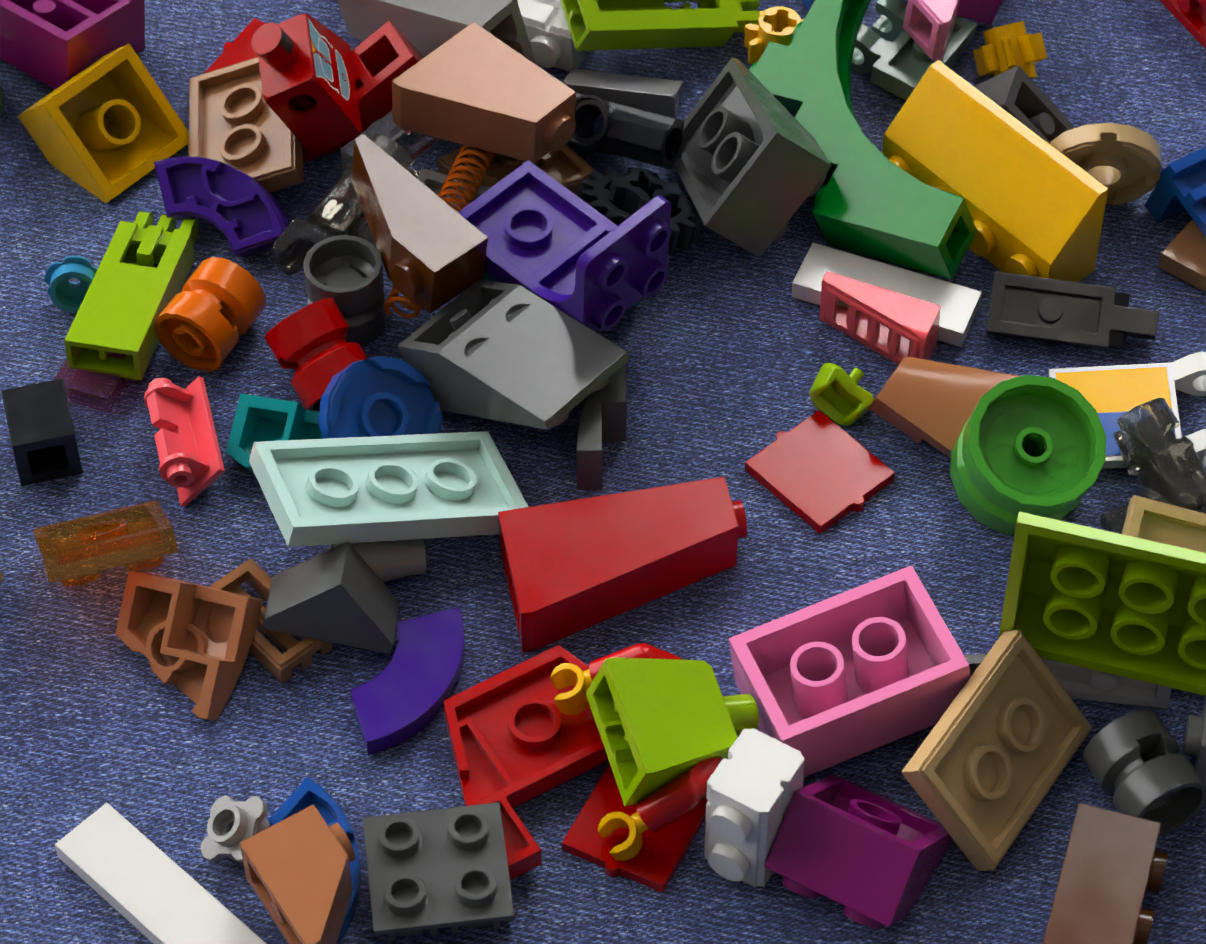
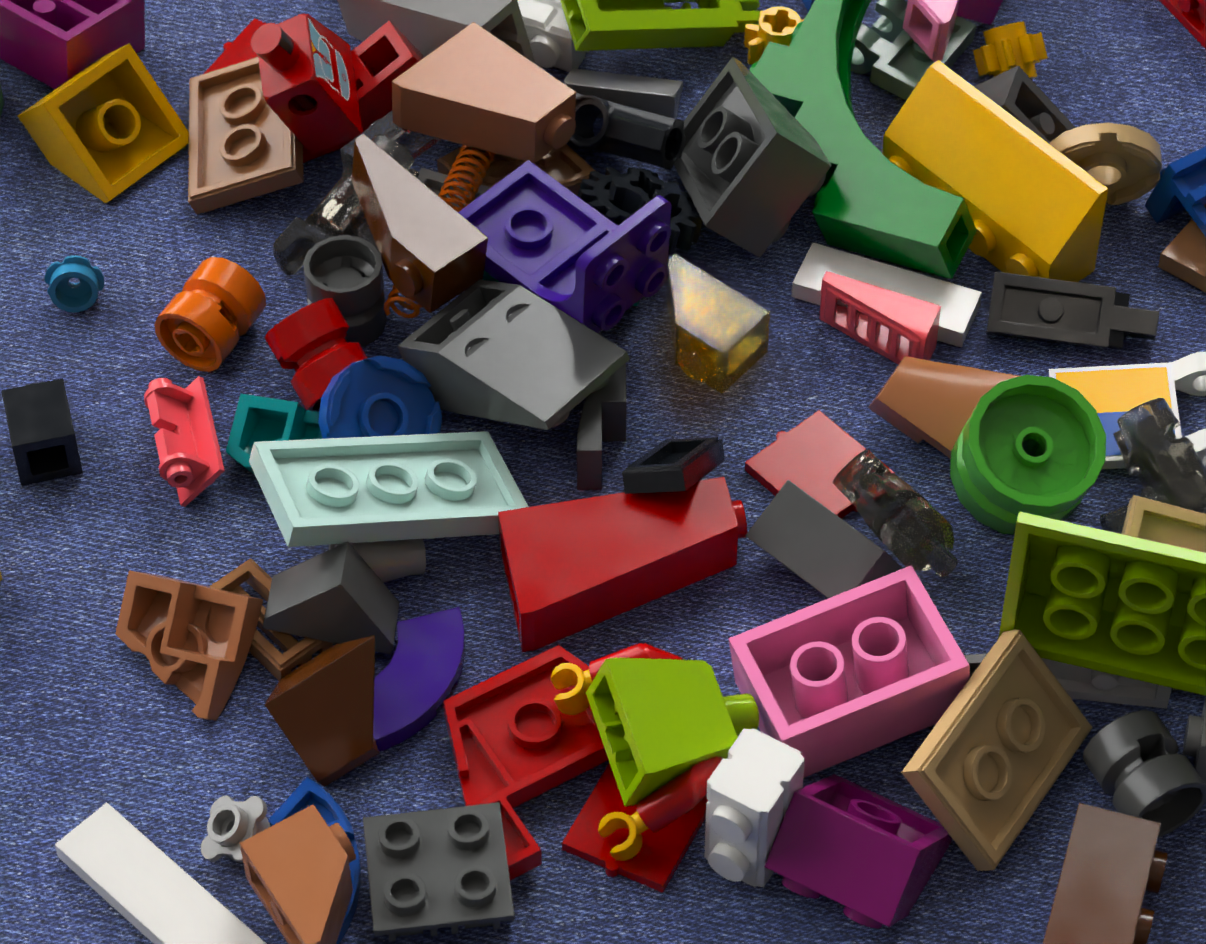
clear orange plate [32,500,178,587] -> none
clear pink tile [53,352,129,412] -> none
lime hinge [64,211,199,381] -> none
dark purple tile [154,156,295,258] -> none
lime piece [809,363,874,426] -> none
none -> reddish brown slope [264,635,379,787]
none -> black tile [622,437,725,494]
none -> clear yellow slope [667,254,770,394]
none -> dark grey hinge [745,480,901,598]
none -> clear smoke piece [832,449,958,577]

